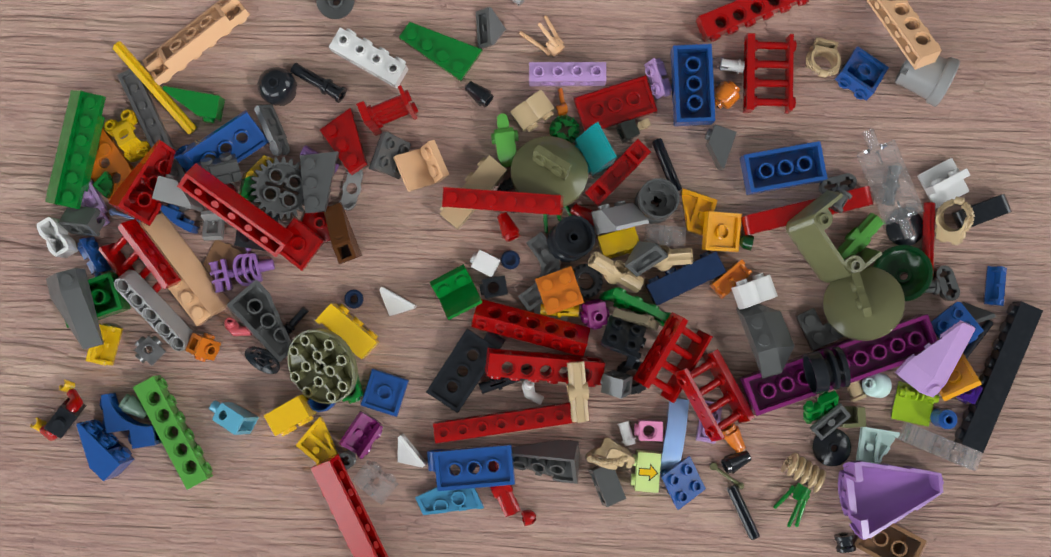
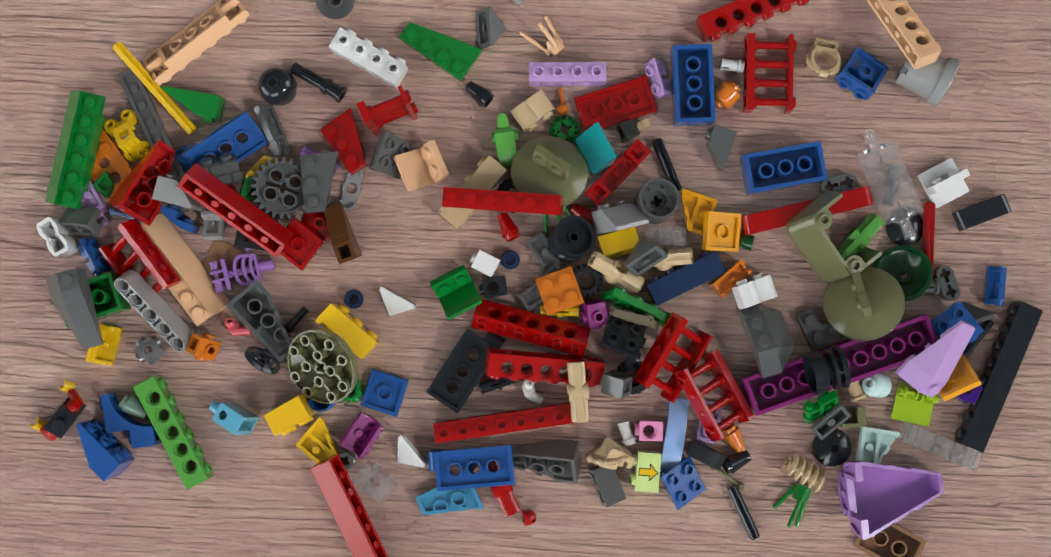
dark grey bush [829,188,852,213] -> none
black wheel [834,532,856,553] -> none
blue brick [930,408,958,429] -> none
tan piece [934,196,975,246] -> none
none -> black tyre [686,440,726,470]

